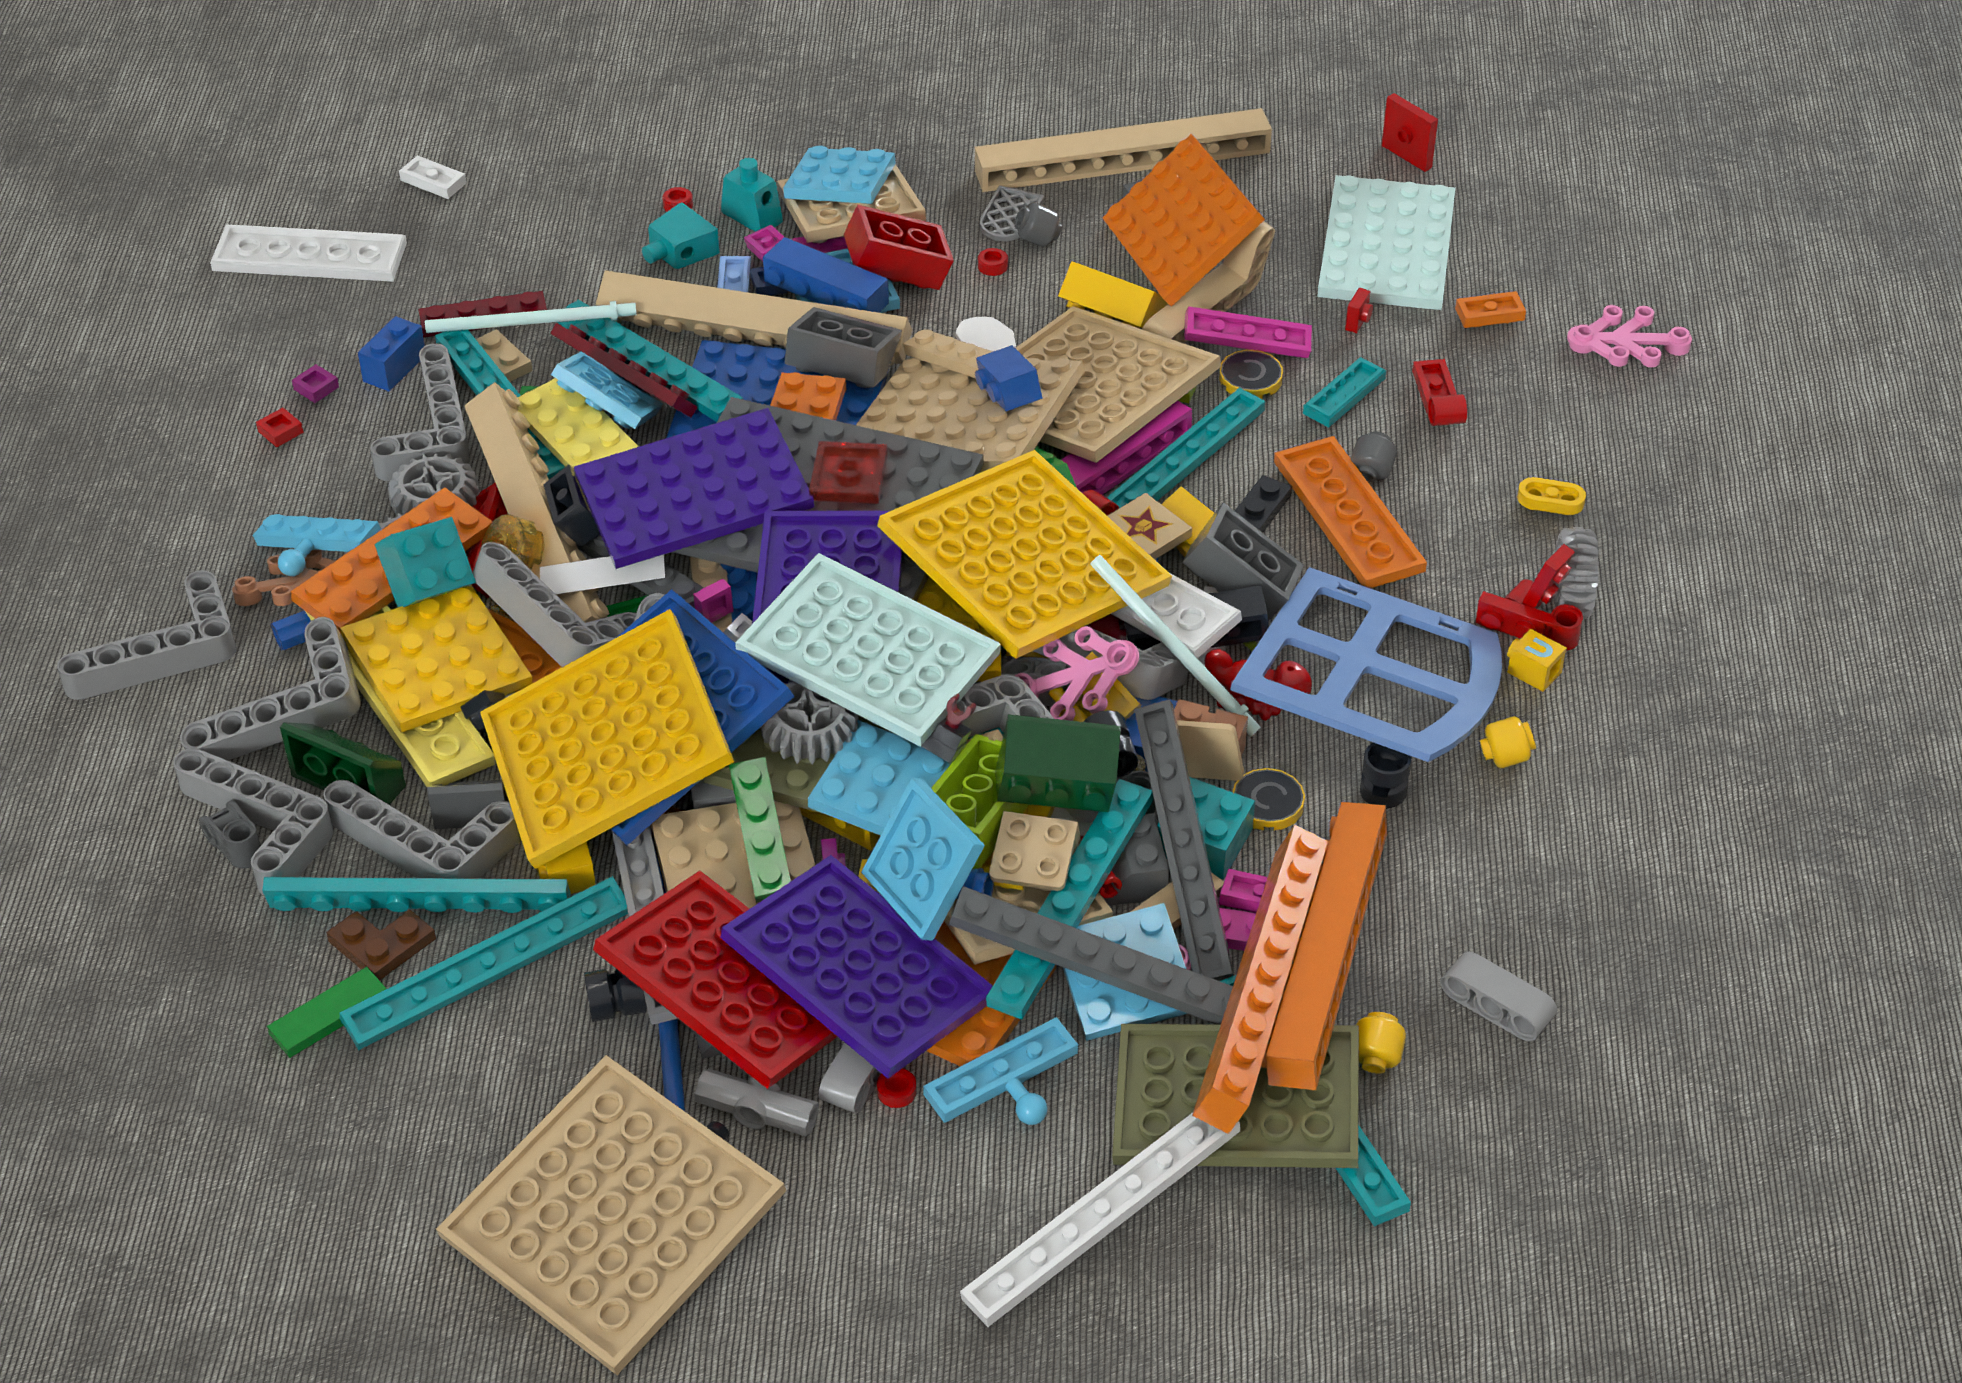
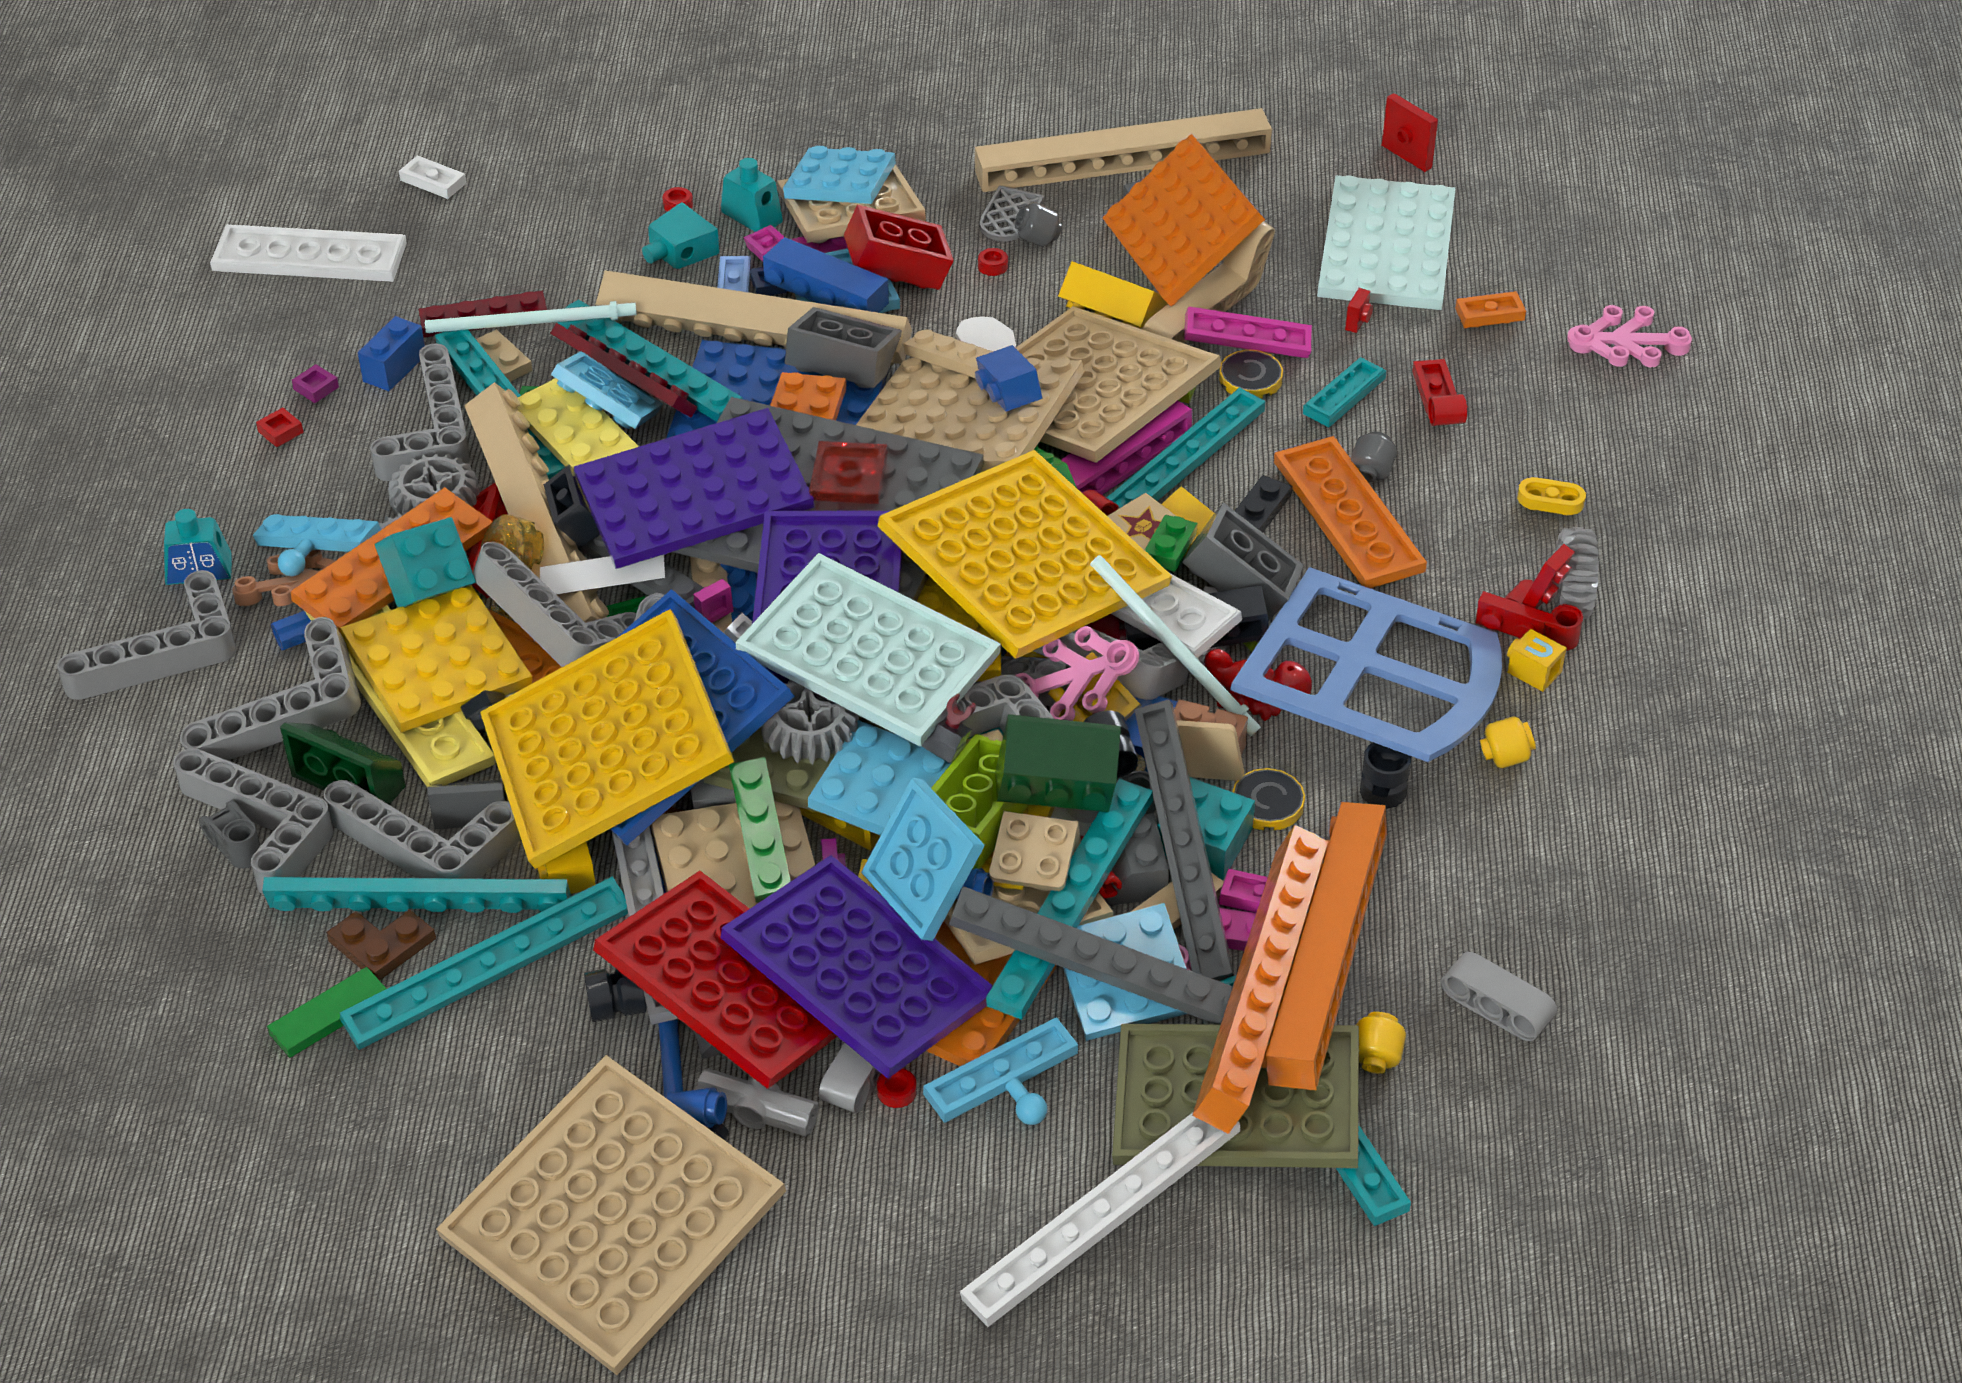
none -> torso [164,509,232,585]
none -> blue cone [665,1087,727,1128]
none -> green plate [1145,515,1198,571]

